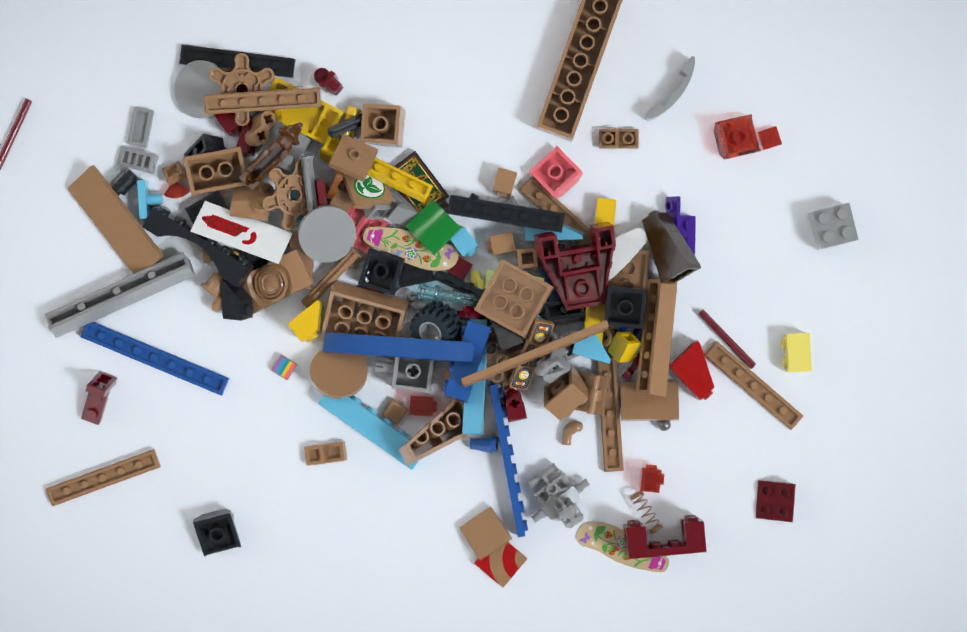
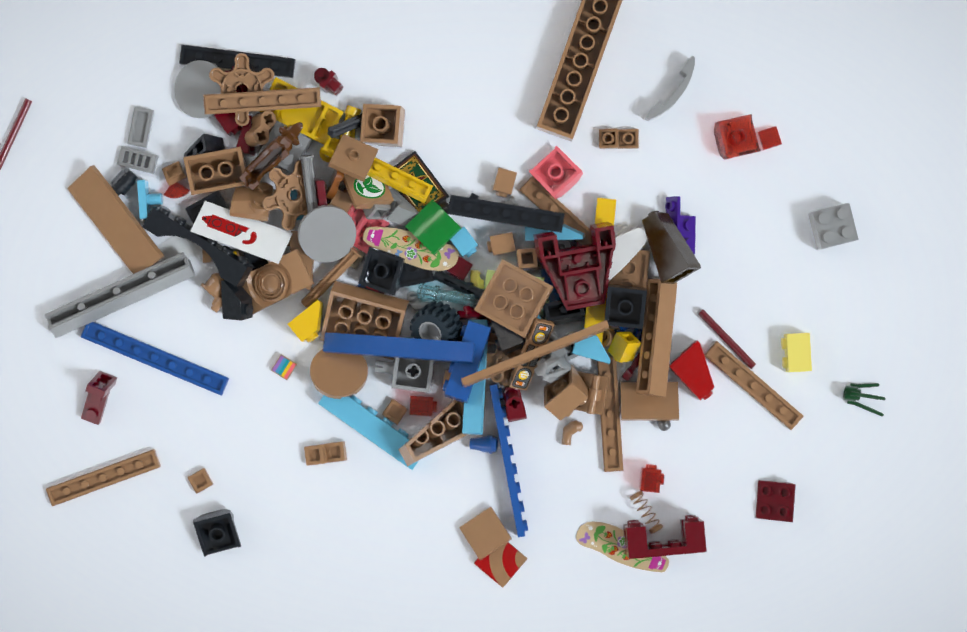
light grey piece [527,462,590,529] -> none
none -> medium nougat tile [187,468,214,494]
none -> dark green plant [843,383,886,417]

